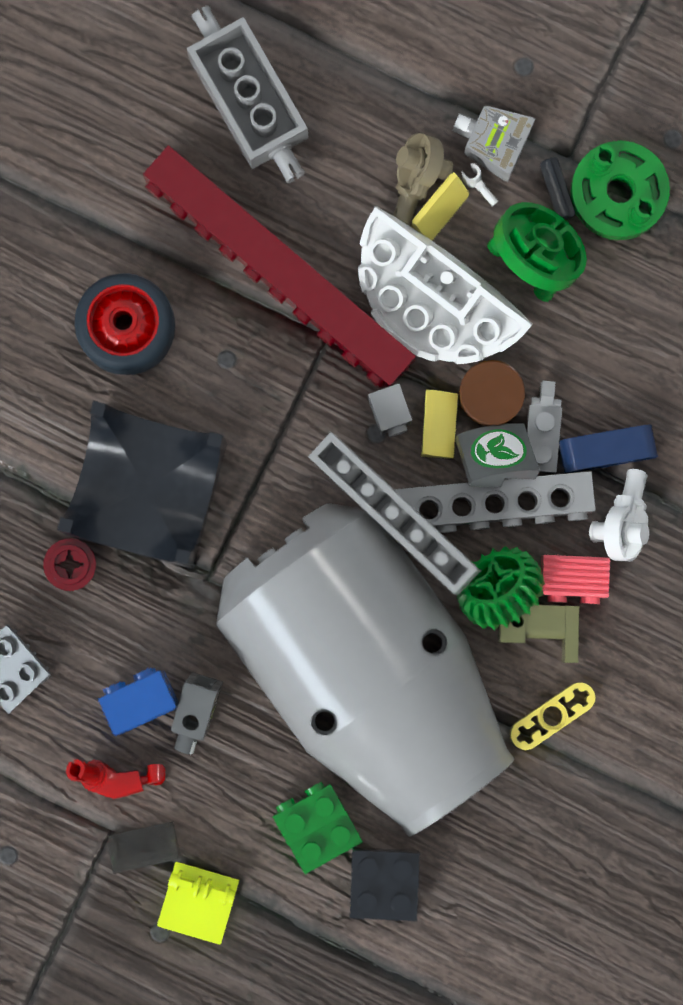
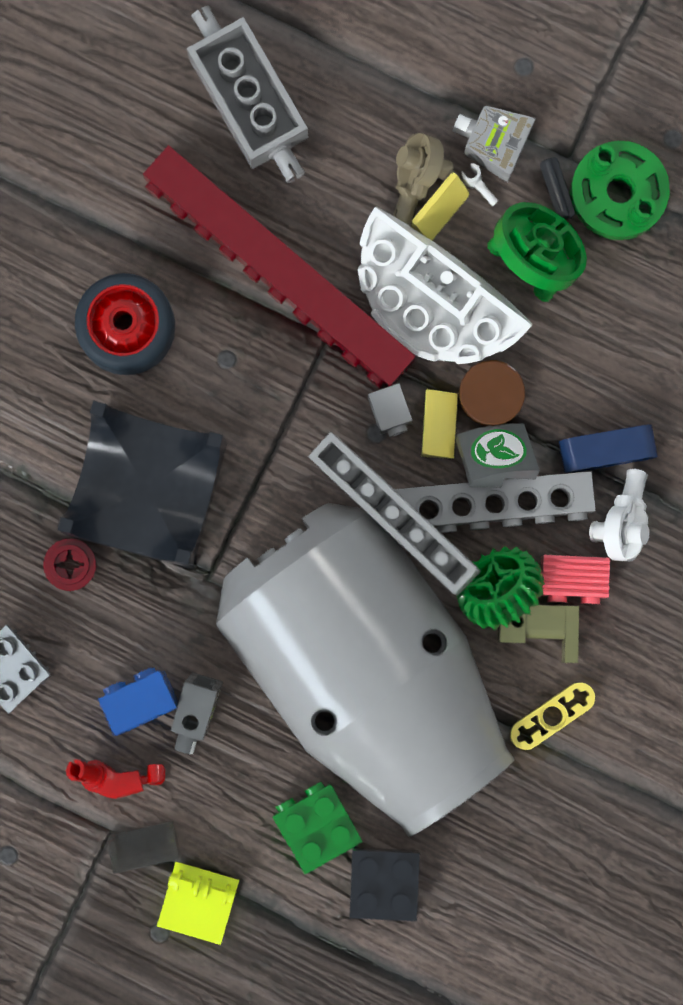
light grey hinge [526,381,562,474] -> none

